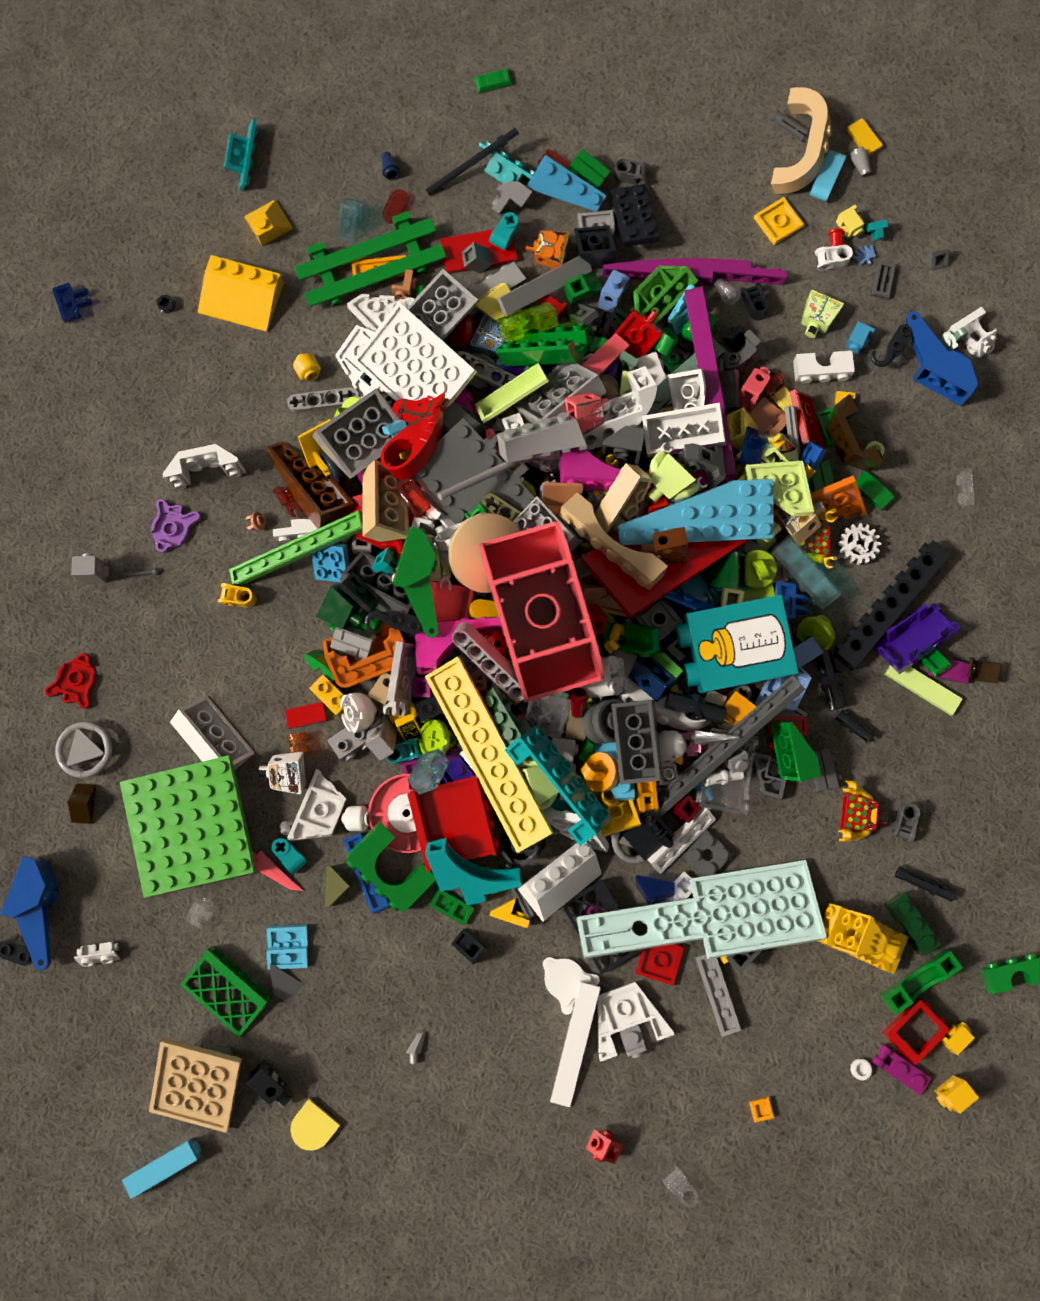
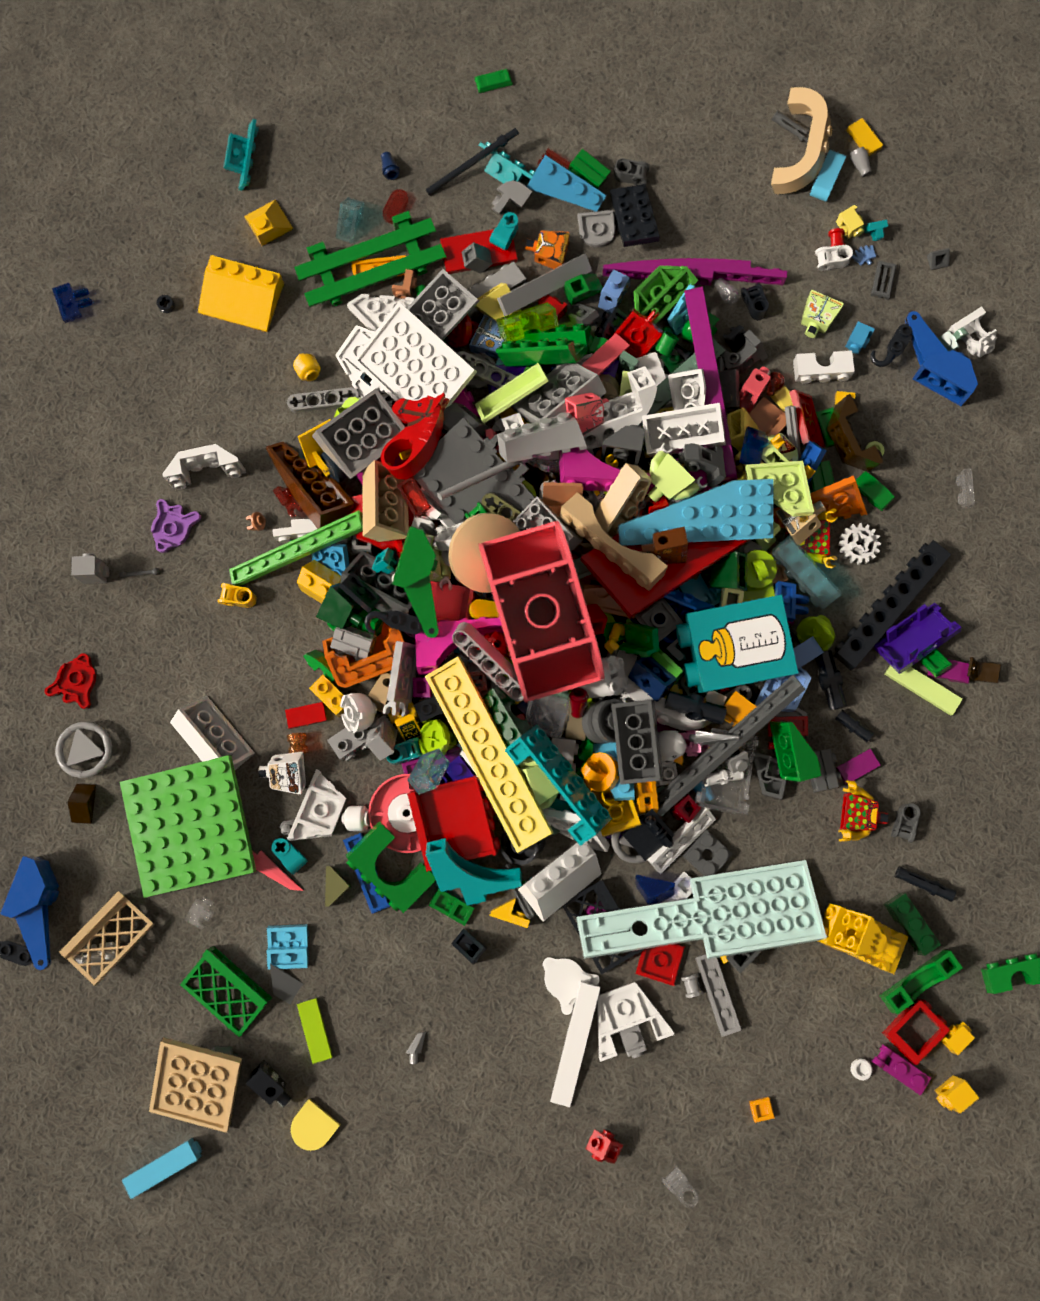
medium azure tile [382,420,407,438] -> none
black slope [574,225,616,269] -> none
yellow tile [754,197,805,245] -> none
none -> tan fence [59,891,155,986]
none -> yellow slope [297,559,341,604]
none -> lime tile [297,998,333,1064]
none -> light grey bush [681,973,704,998]
none -> magenta tile [836,748,881,785]

